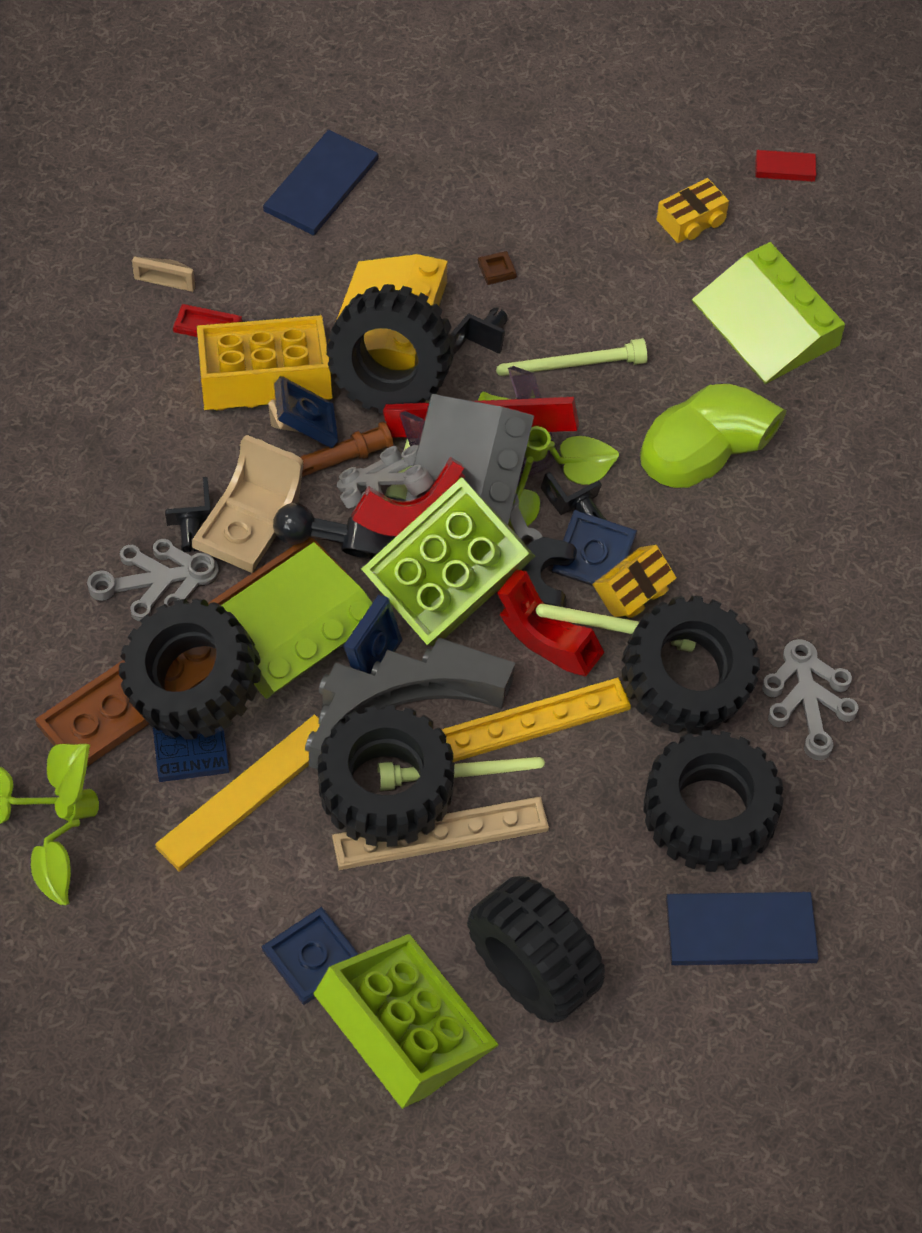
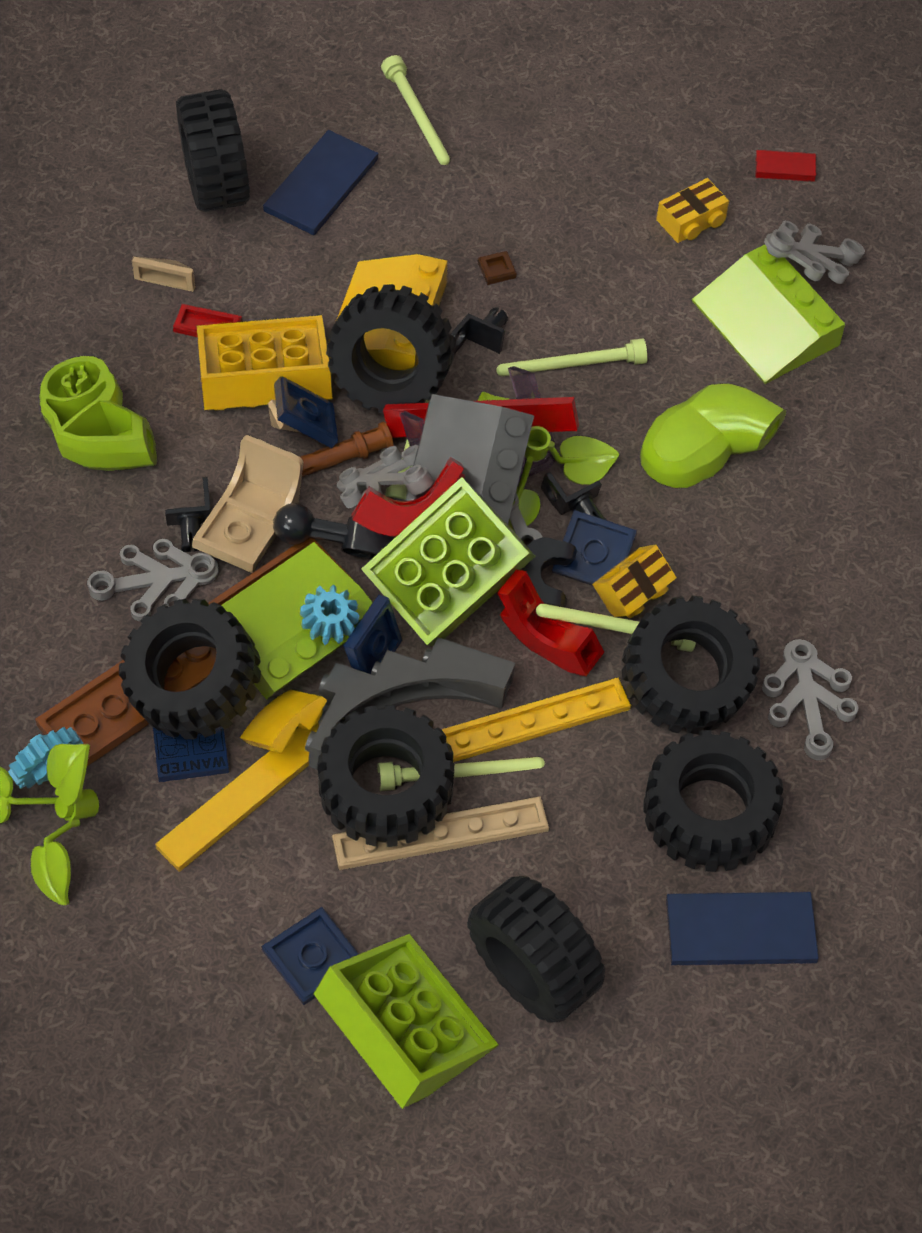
none -> medium azure gear [8,727,84,789]
none -> lime piece [39,356,157,471]
none -> black tyre [176,89,250,212]
none -> yellow slope [240,690,327,753]
none -> medium azure gear [300,585,359,645]
none -> yellowish green piece [381,55,450,165]
none -> light grey plant [764,221,865,284]

